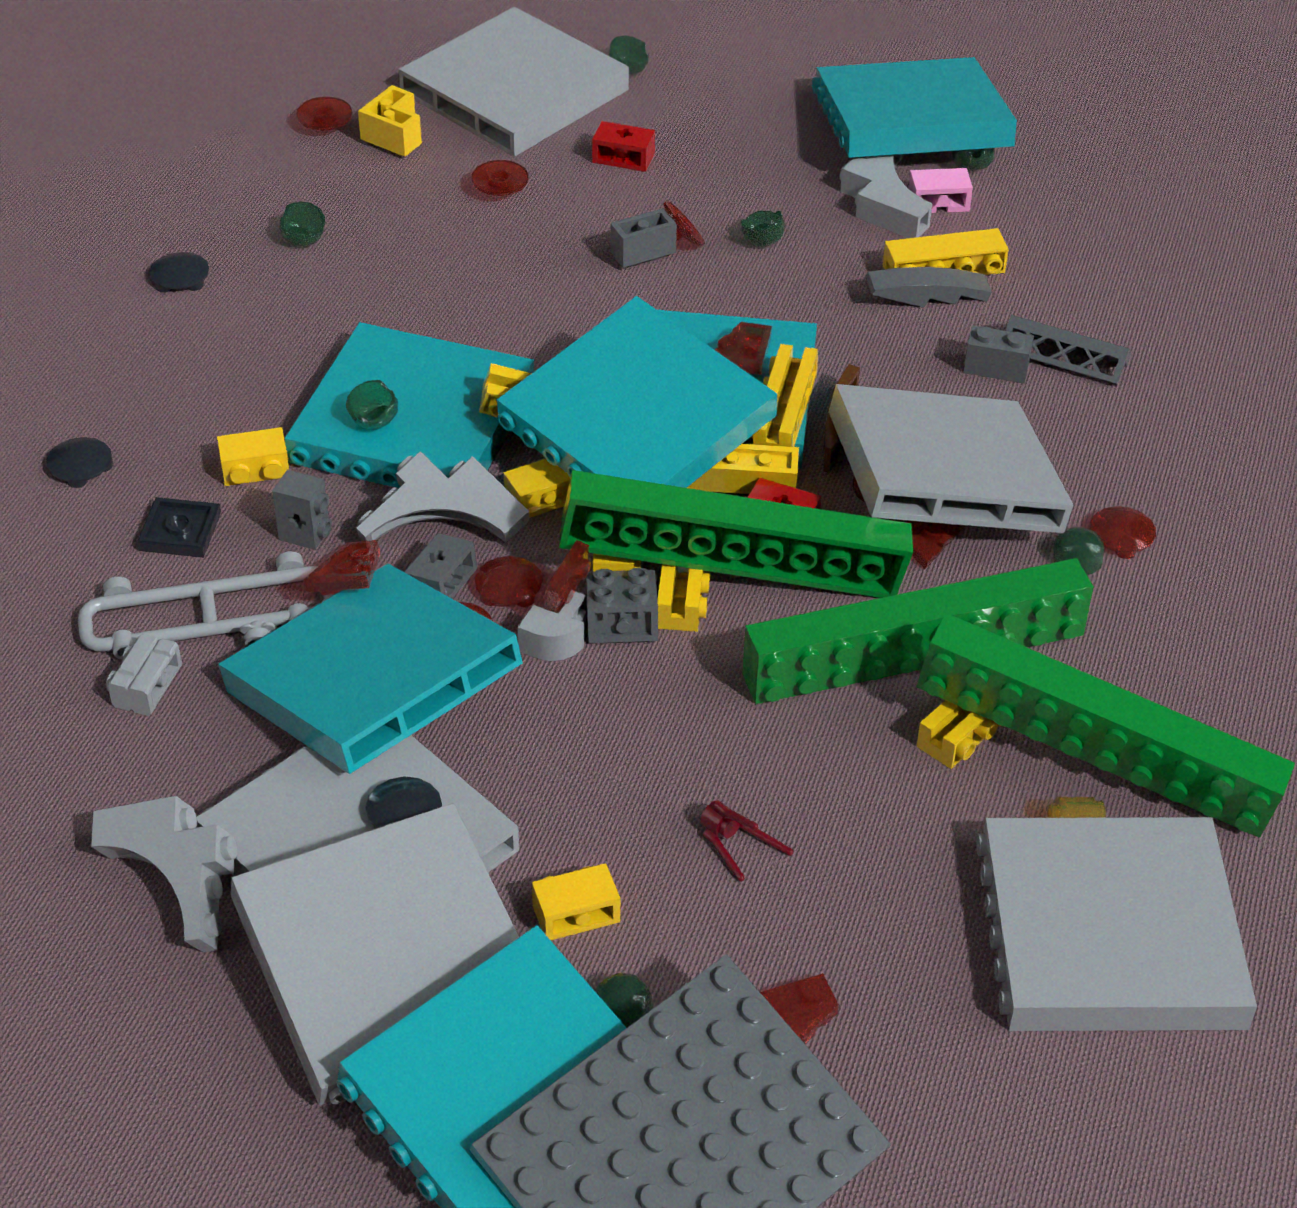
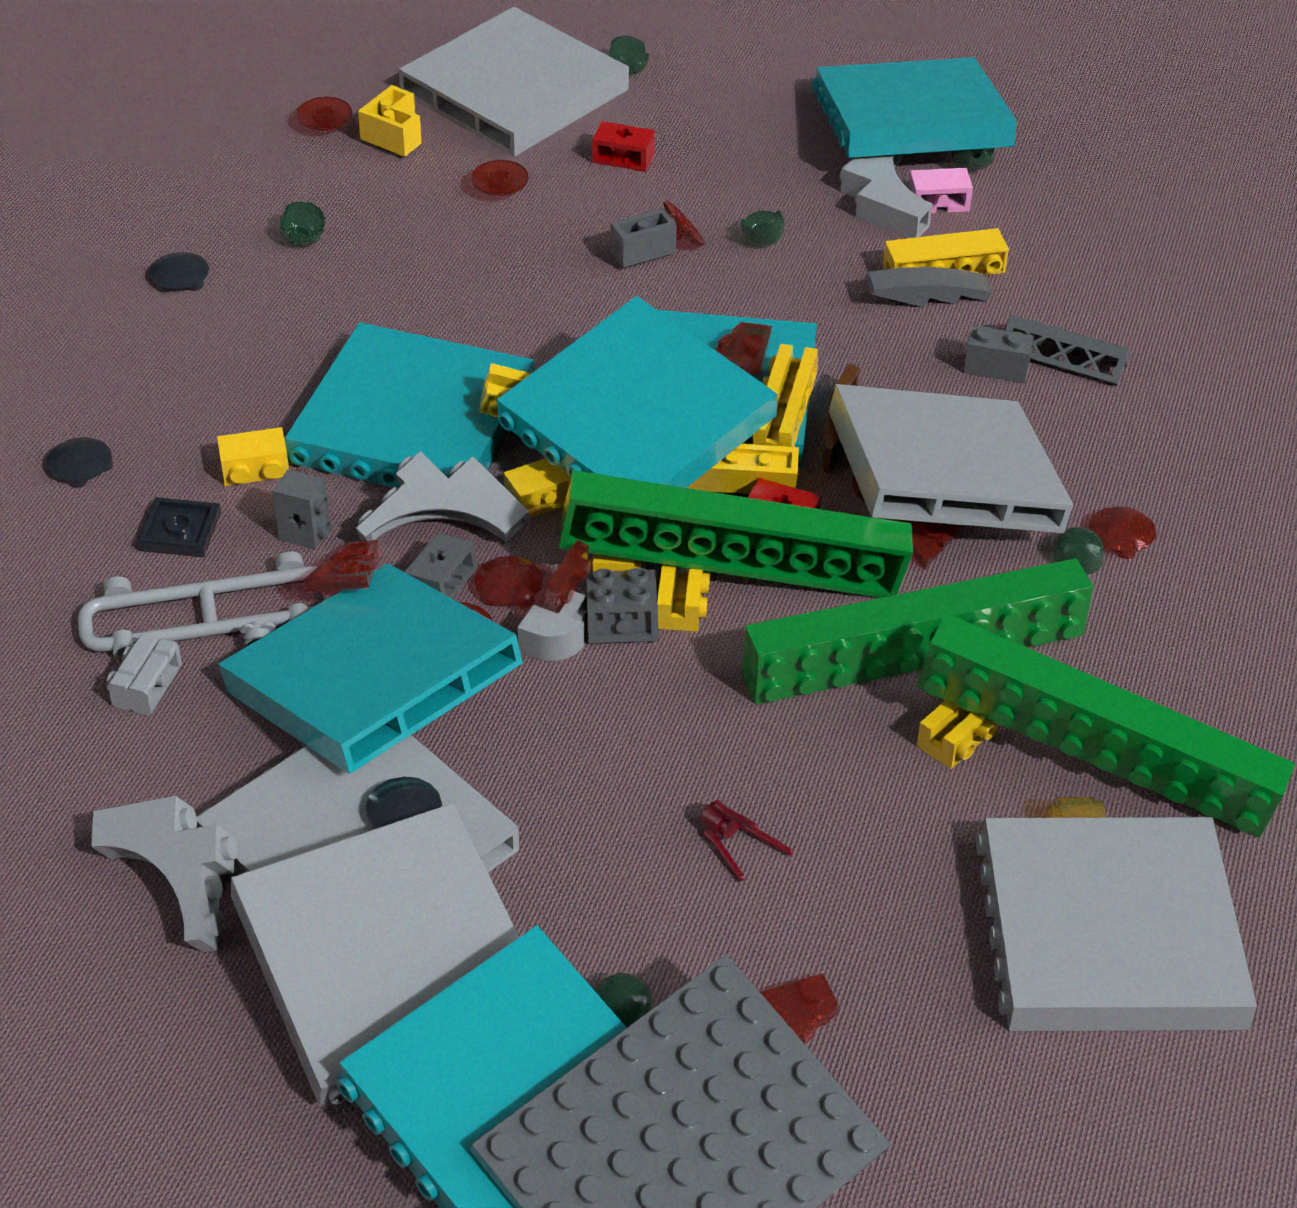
clear green hair [346,380,398,430] -> none
yellow brick [532,863,621,940] -> none

